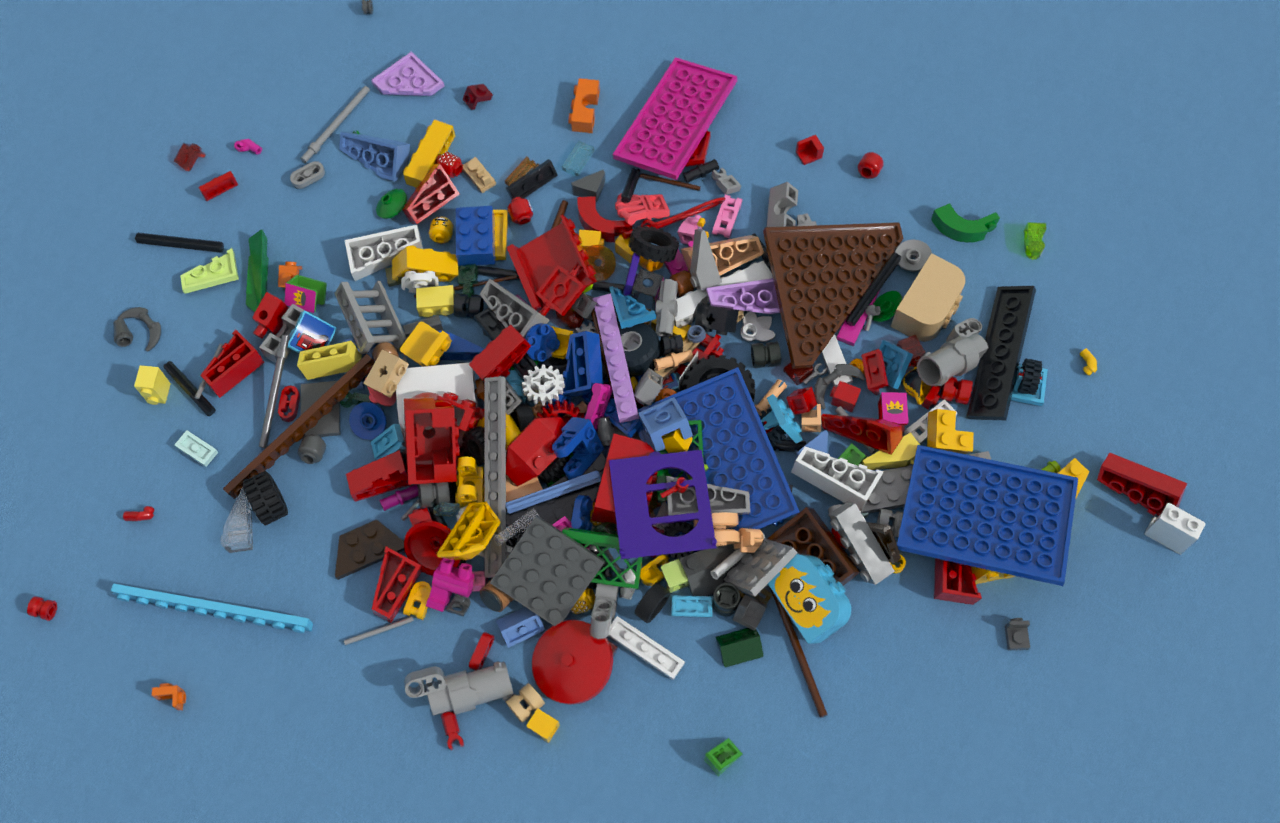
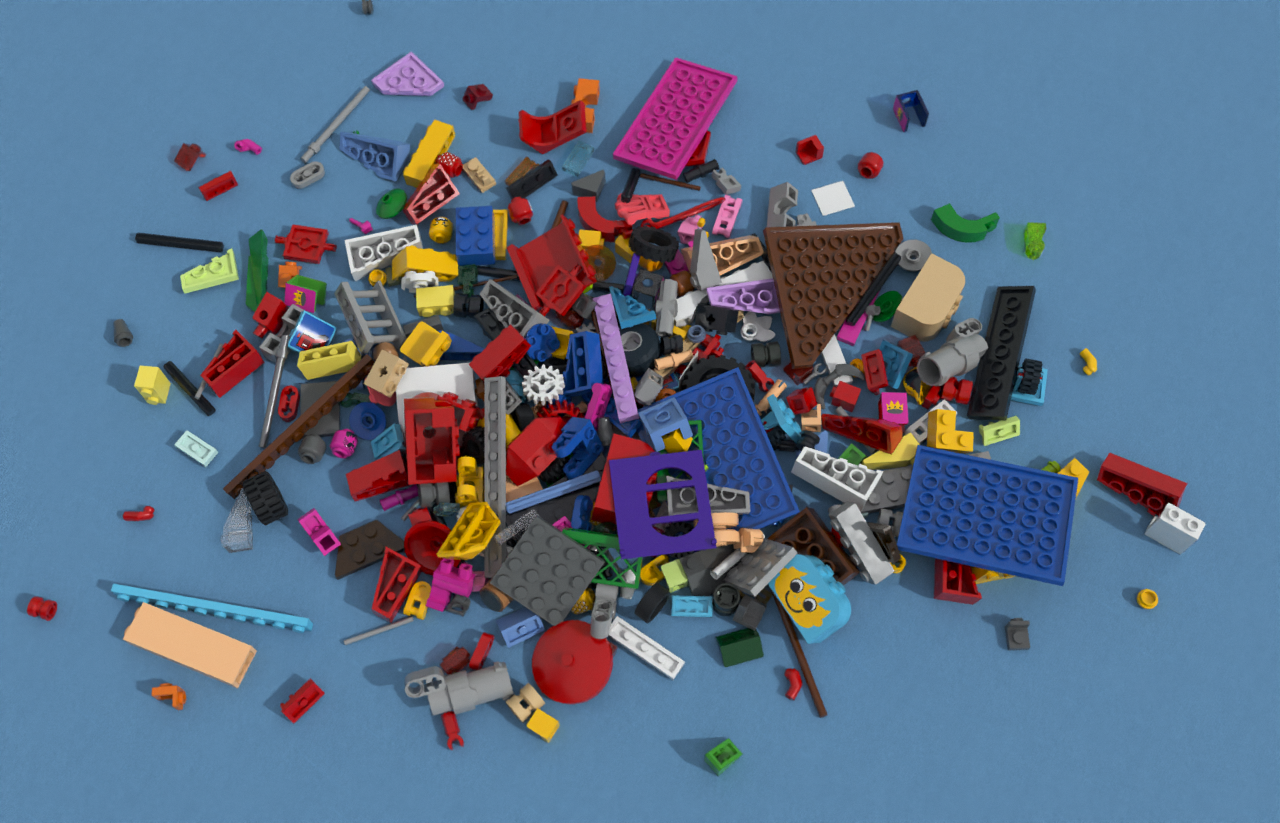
dark grey piece [118,307,161,352] -> none
red hand [660,477,689,498] -> none
none -> light nougat brick [123,602,257,689]
none -> red plate [275,224,337,264]
none -> red plate [280,678,325,723]
none -> dark pink brick [297,508,341,556]
none -> dark pink head [330,429,358,458]
none -> dark pink hand [349,218,373,234]
none -> yellow plate [368,269,387,287]
none -> clear red brick [439,646,471,675]
none -> red bracket [519,100,587,154]
none -> red bar [745,360,774,392]
none -> red arm [785,668,802,701]
none -> black wheel [796,430,820,451]
none -> white sticker [812,181,855,216]
none -> clear blue piece [893,90,929,132]
none -> yellowish green plate [979,416,1020,446]
none -> yellow plate [1137,589,1158,609]

